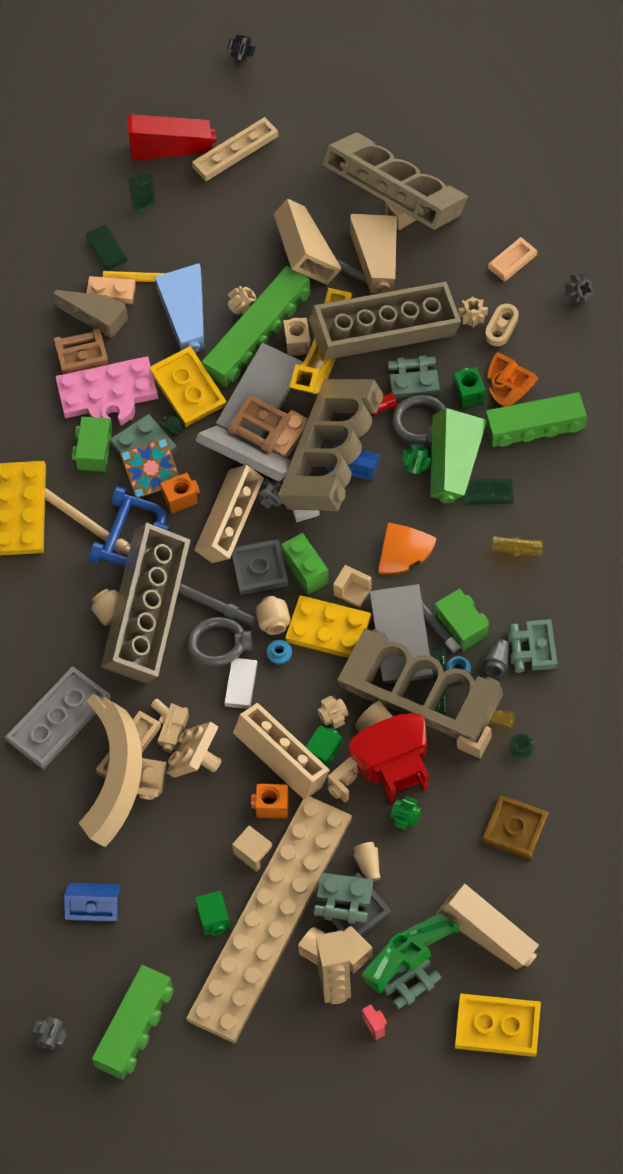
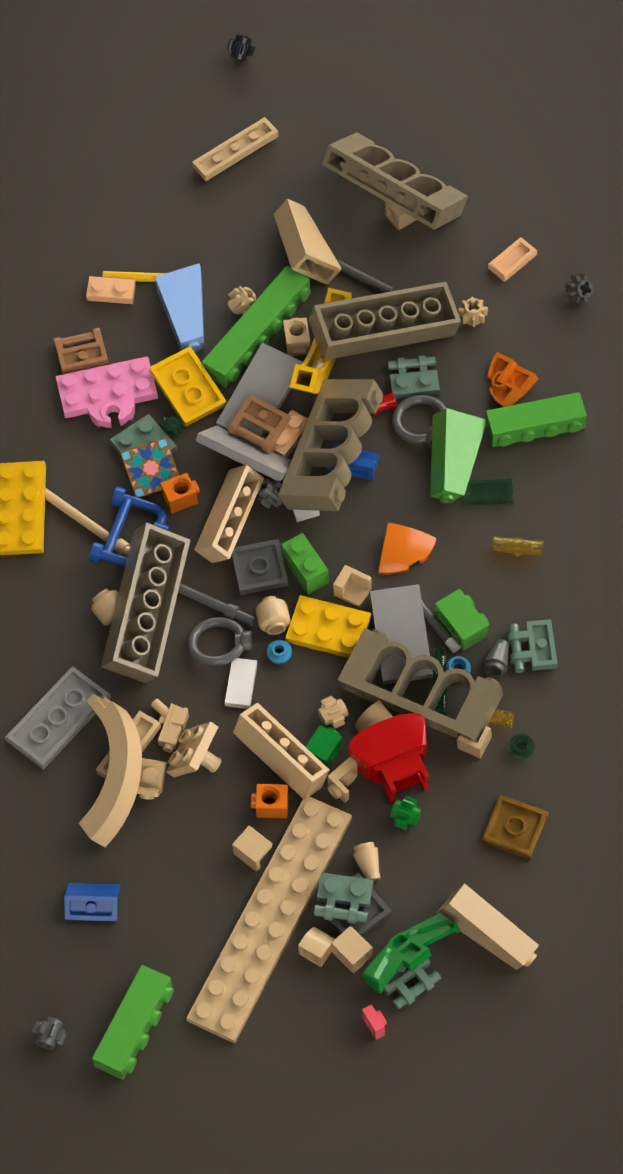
dark tan slope [53,290,128,339] -> none
bright green brick [72,417,112,472] -> none
clear green tile [85,224,127,271] -> none
red slope [126,114,216,161] -> none
clear green tile [128,170,156,213] -> none
green brick [195,890,230,936] -> none
tan brick [316,930,351,1004] -> none
tan slope [350,214,397,294] -> none
green gear [400,445,431,474] -> none
green brick [453,367,485,409] -> none
yellow plate [455,993,541,1057] -> none
tan plate [485,304,519,346] -> none

